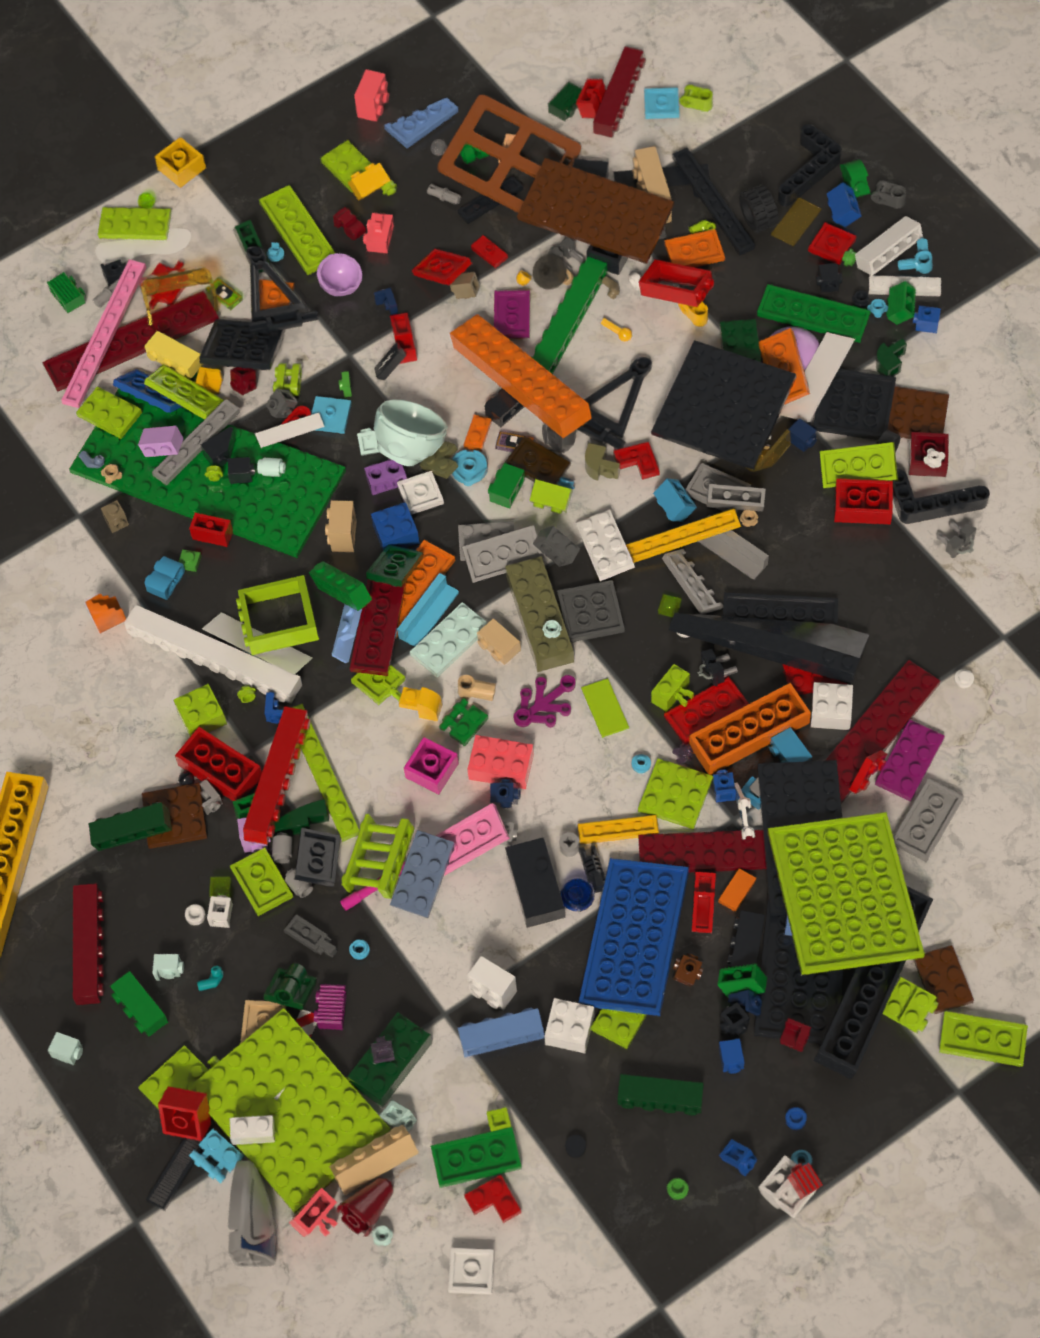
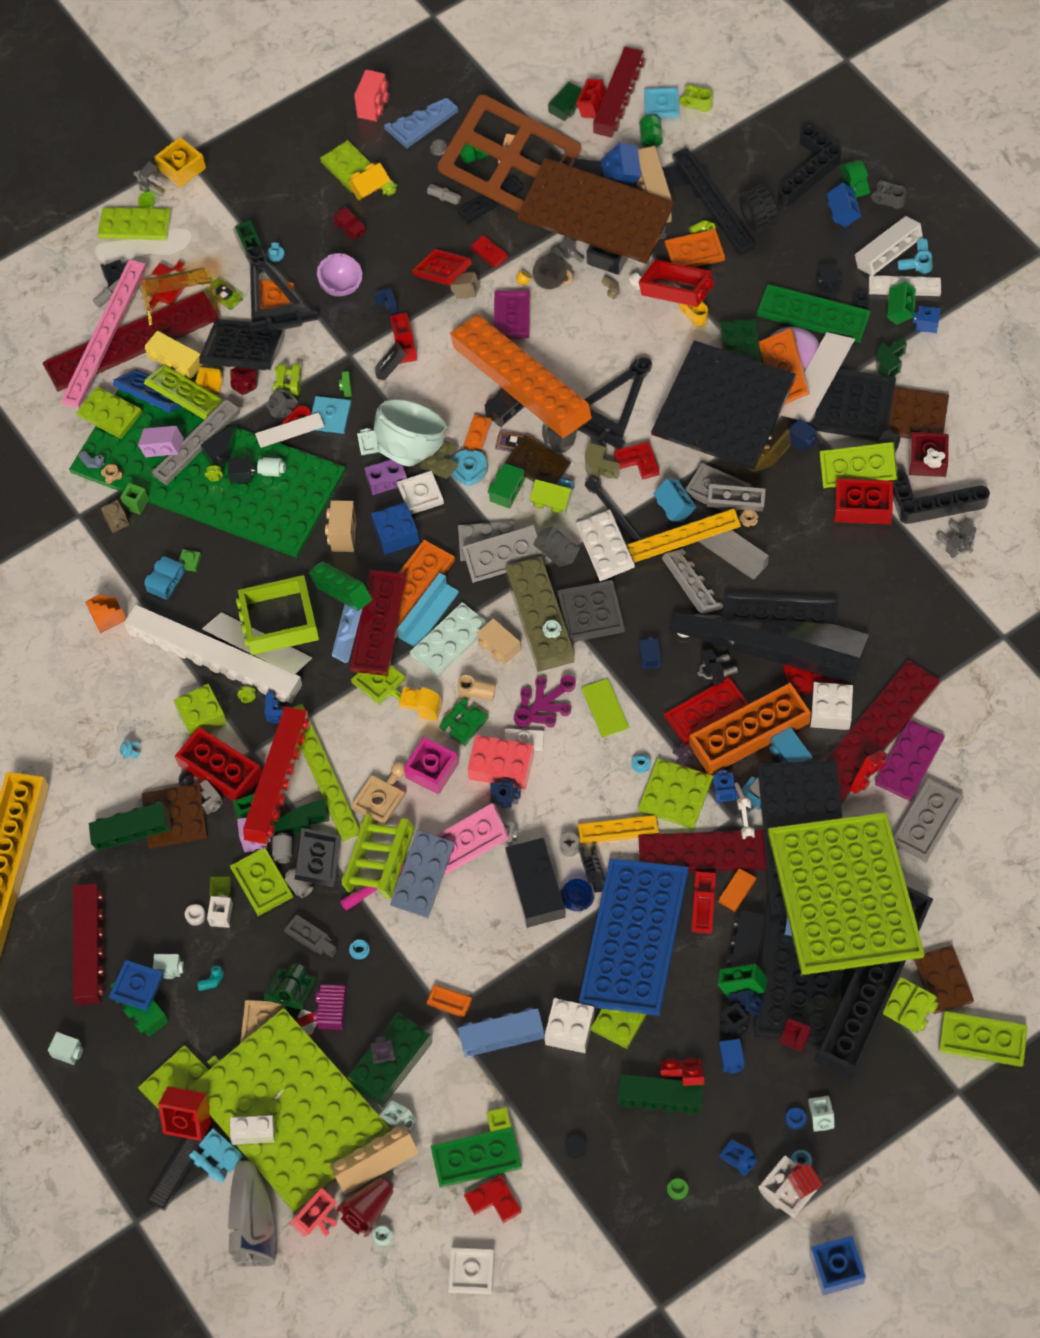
green brick [47,272,86,314] -> none
red brick [189,513,233,547] -> none
lime plate [259,185,335,275] -> none
coral brick [363,213,394,253] -> none
dark green plate [366,545,423,587] -> none
white brick [467,956,517,1011] -> none
green brick [531,257,607,374] -> none
yellow bar [601,318,632,341] -> none
lime brick [651,664,694,712] -> none
clear neon green plate [658,594,682,617] -> none
reddish brown brick [672,953,703,987] -> none
clear yellow piece [771,198,821,246] -> none
red plate [808,223,856,265] -> none
bright green plate [842,249,856,267] -> none
medium azure plate [867,299,888,318] -> none
white plate [954,669,974,688] -> none
none -> blue plate [109,960,164,1012]
none -> bright green brick [120,483,149,515]
none -> medium azure plate [120,739,140,759]
none -> piece [134,161,164,196]
none -> tan plate [351,762,405,825]
none -> orange tile [426,984,472,1018]
none -> white plate [504,729,544,751]
none -> black piece [585,477,642,542]
none -> blue brick [601,143,642,187]
none -> green wheel [639,116,663,148]
none -> dark blue brick [639,638,661,669]
none -> red plate [660,1058,704,1086]
none -> light aqua bracket [808,1096,834,1131]
none -> blue brick [809,1236,866,1295]

